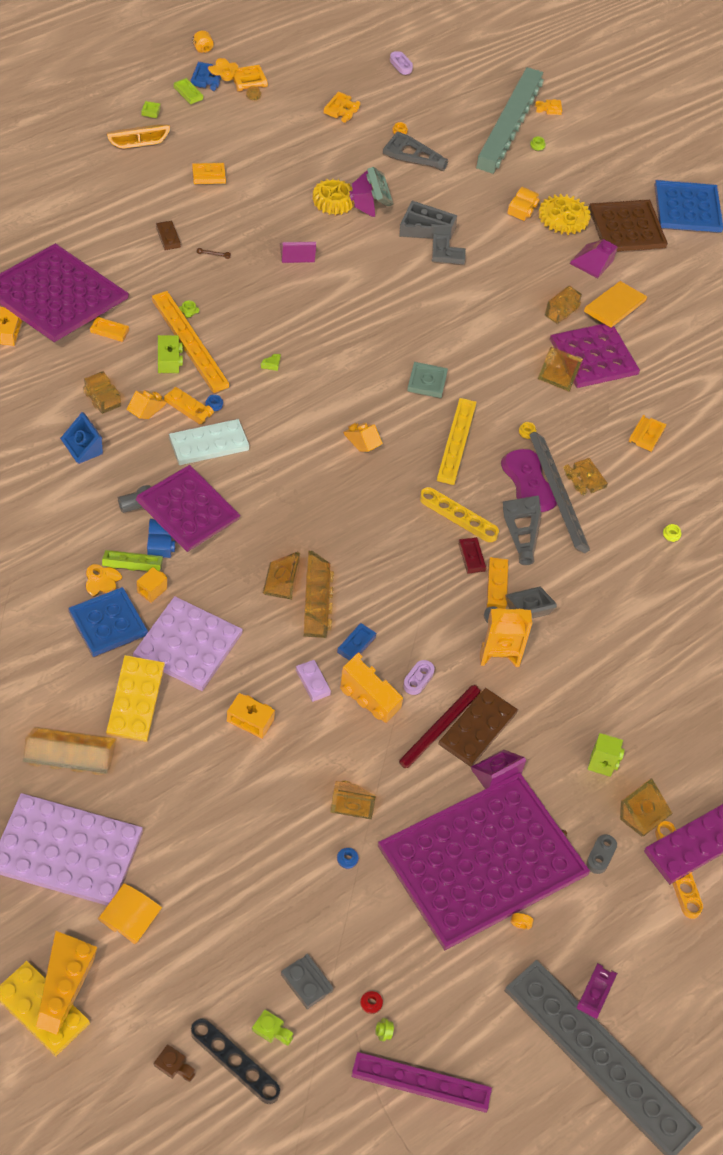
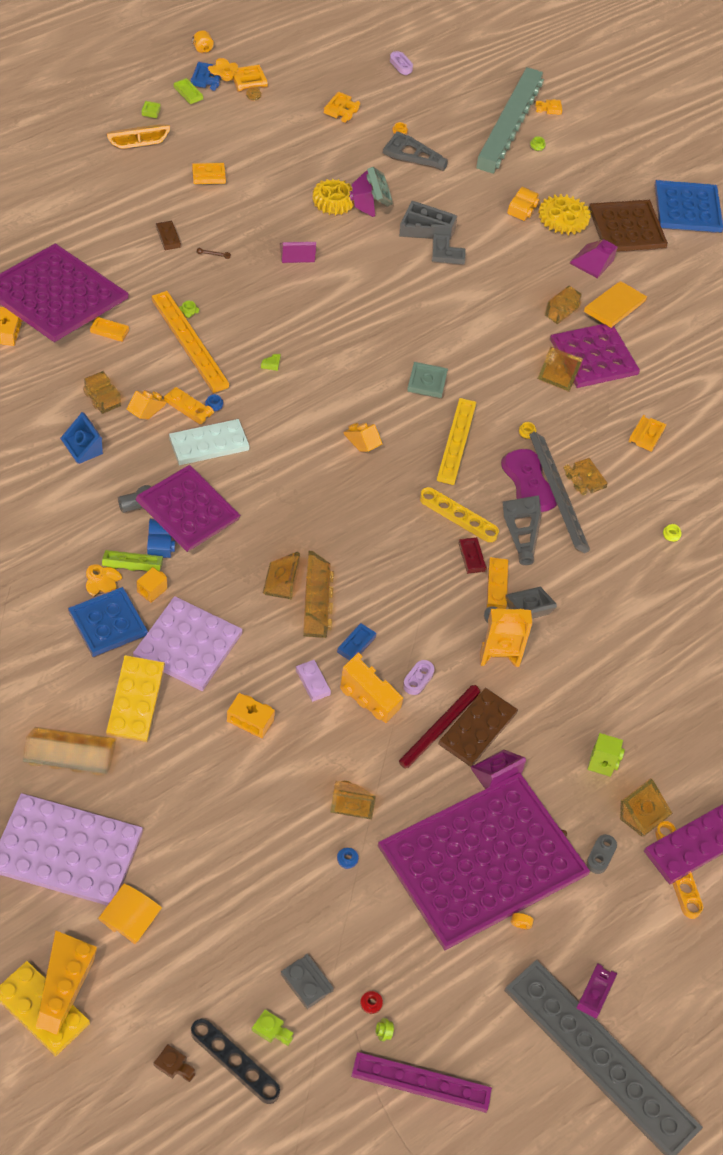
lime brick [158,335,183,373] -> none

